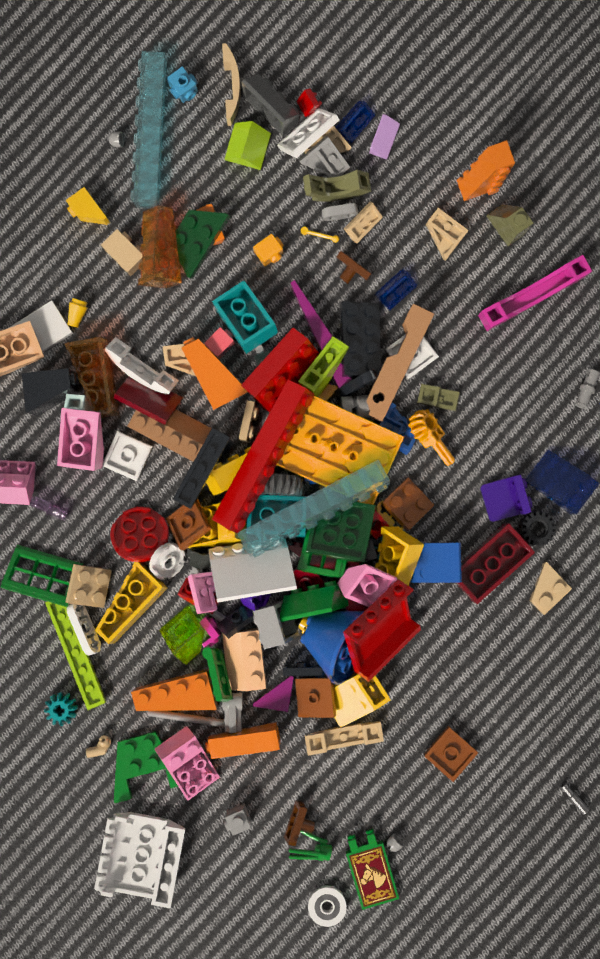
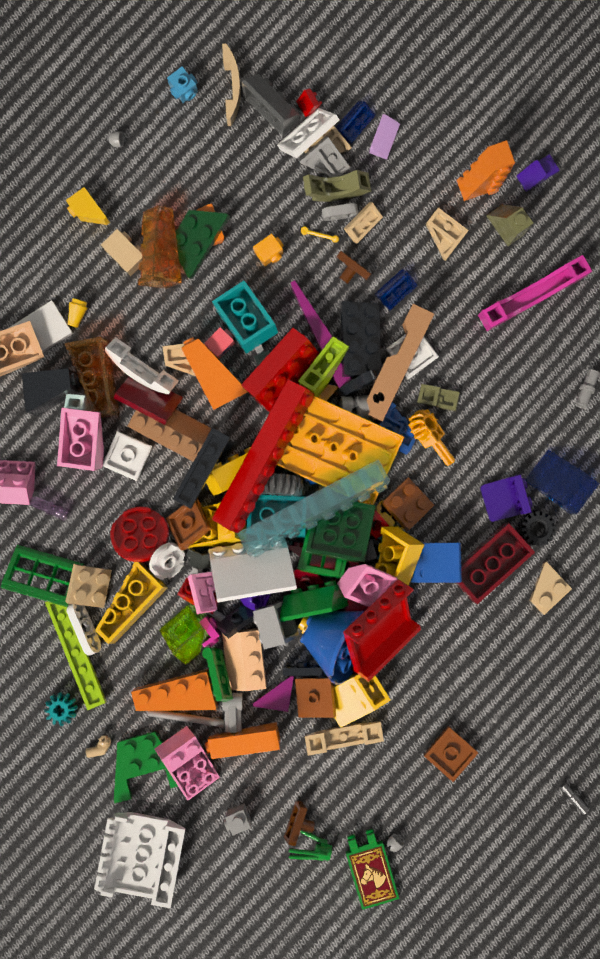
clear light blue brick [131,51,167,209] -> none
lime slope [225,121,271,170] -> none
tan plate [239,400,259,443] -> none
white tile [308,885,347,927] -> none
none -> dark purple slope [516,154,560,192]

